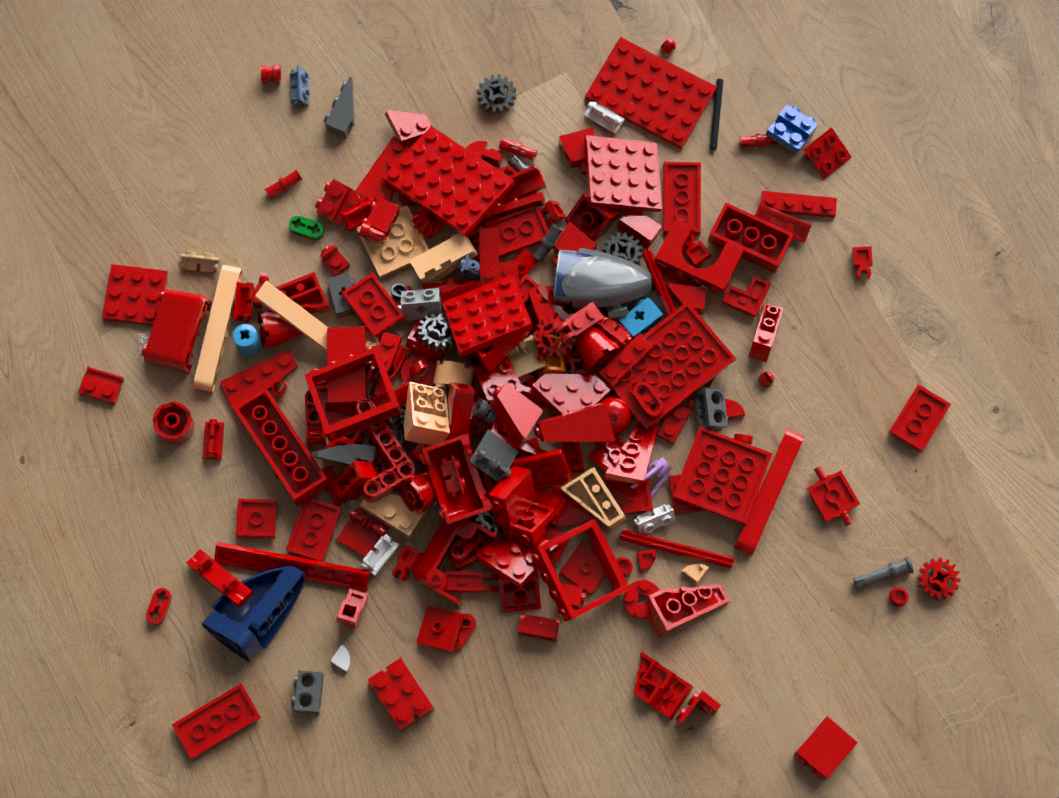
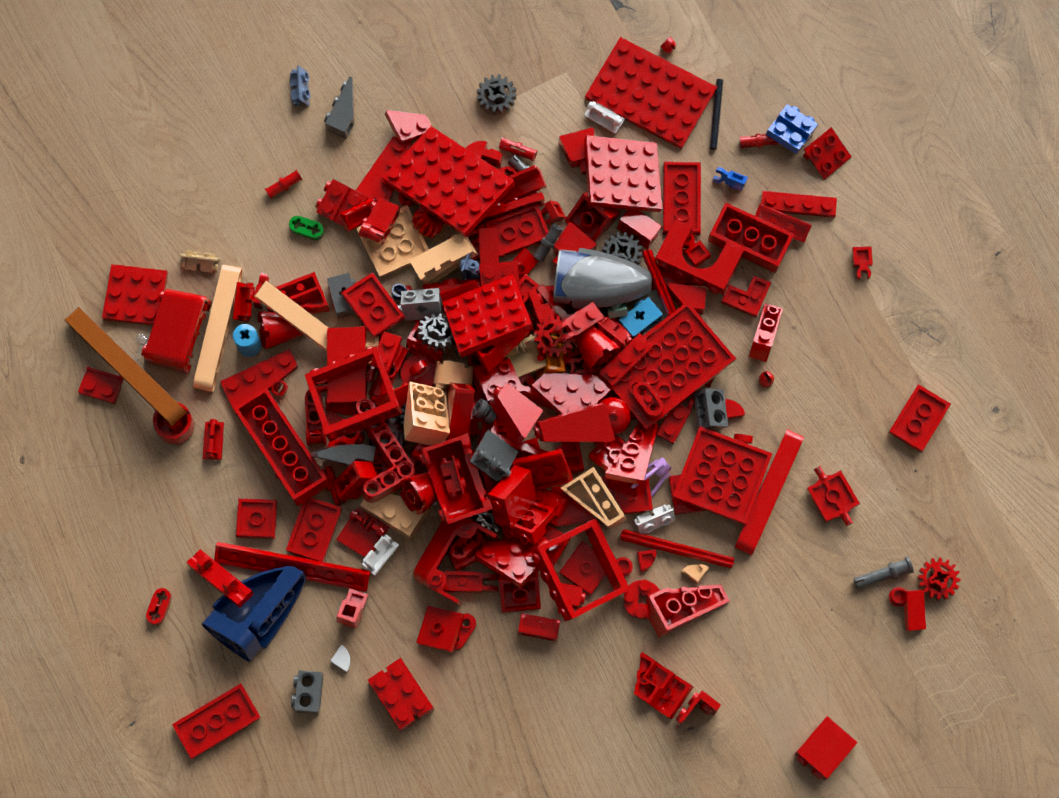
red wheel [261,65,281,83] -> none
red bracket [320,244,350,276] -> none
red plate [392,544,423,582] -> none
none -> dark orange beam [64,307,186,426]
none -> blue plate [713,167,748,190]
none -> red tile [903,590,926,631]

